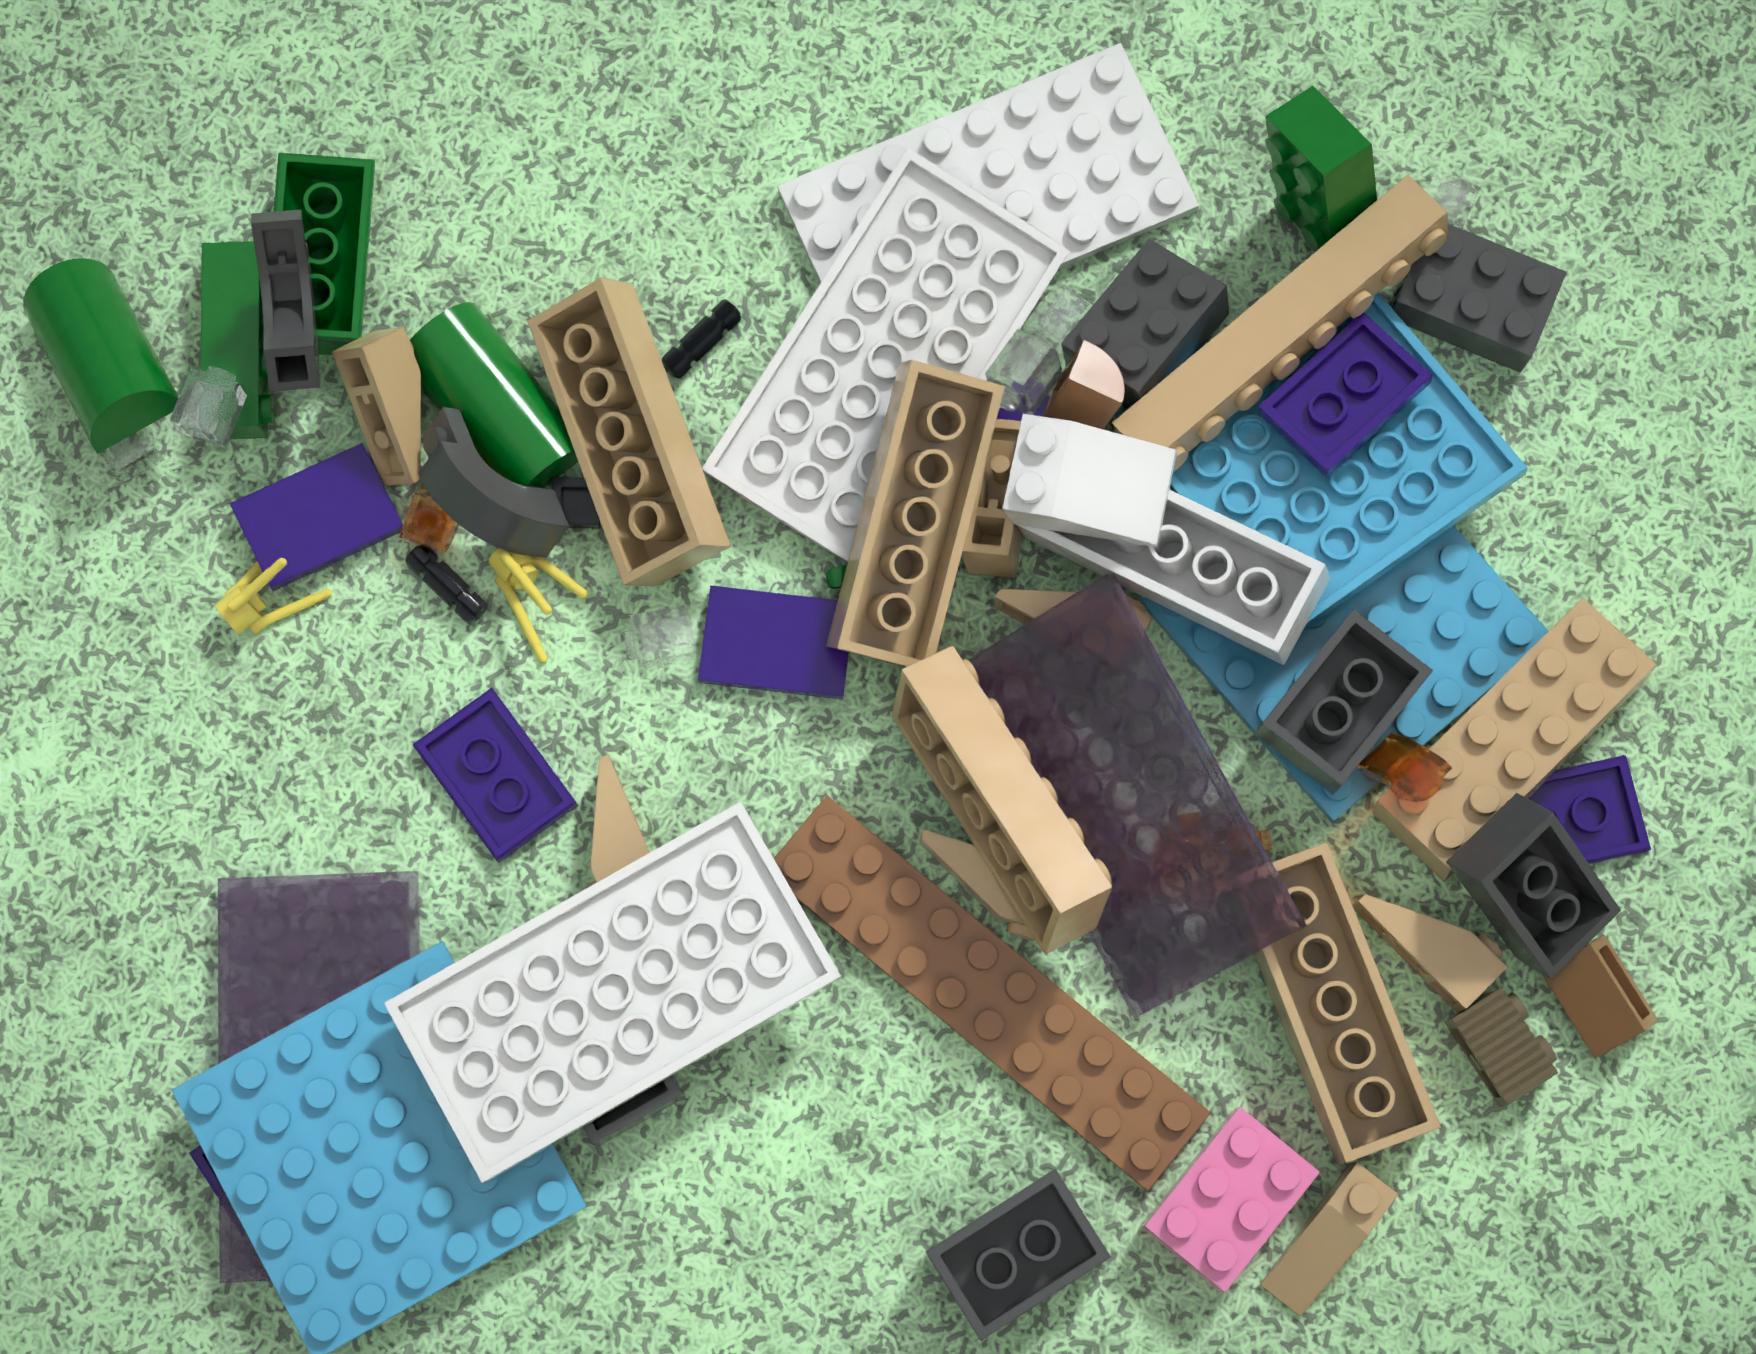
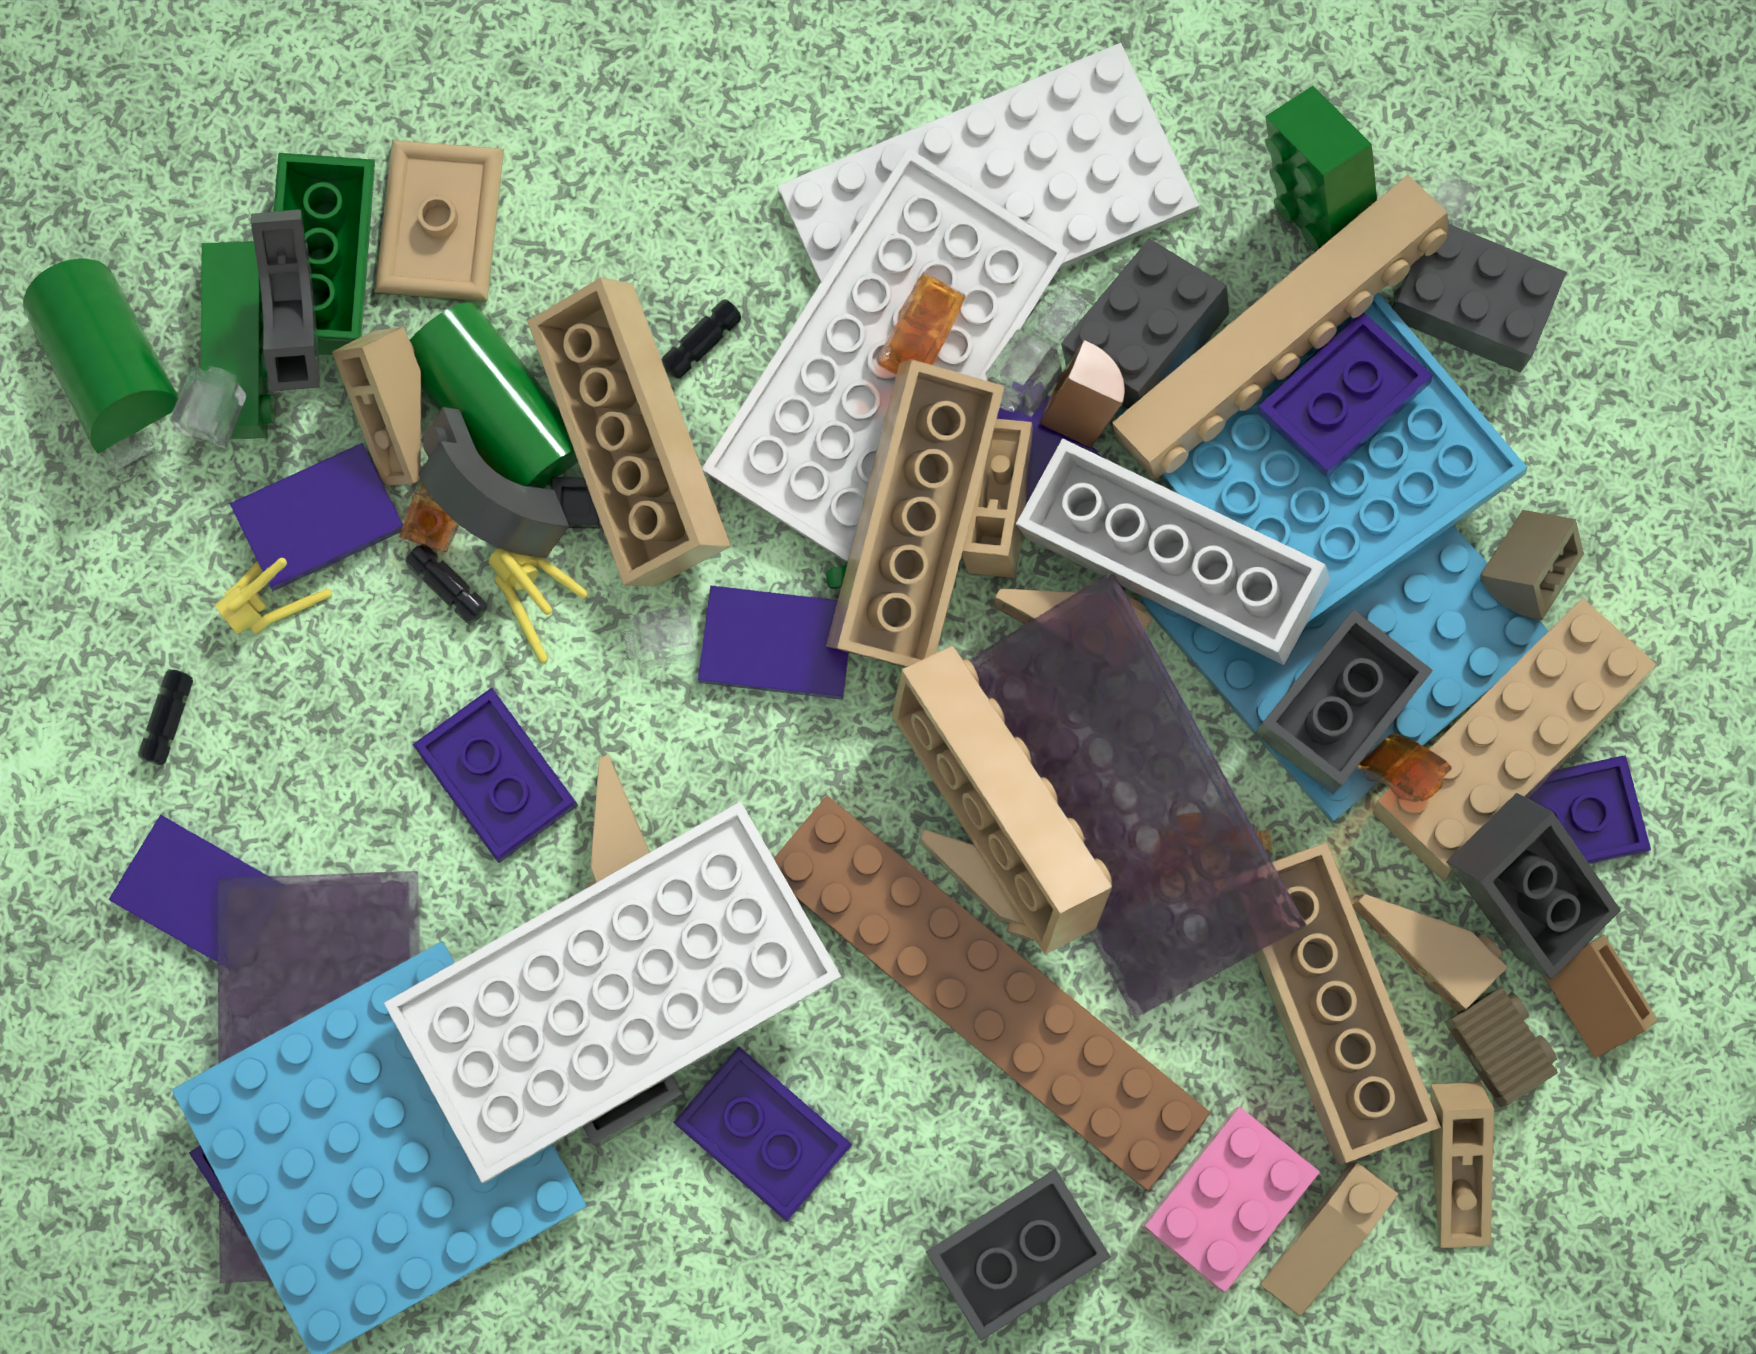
white slope [1002,414,1177,547] -> none
none -> dark purple tile [108,814,289,974]
none -> black axle [138,669,193,765]
none -> tan piece [374,140,504,302]
none -> dark purple tile [673,1046,852,1222]
none -> clear orange slope [876,271,966,374]
none -> tan slope [1430,1082,1494,1248]
none -> dark tan brick [1480,510,1584,620]

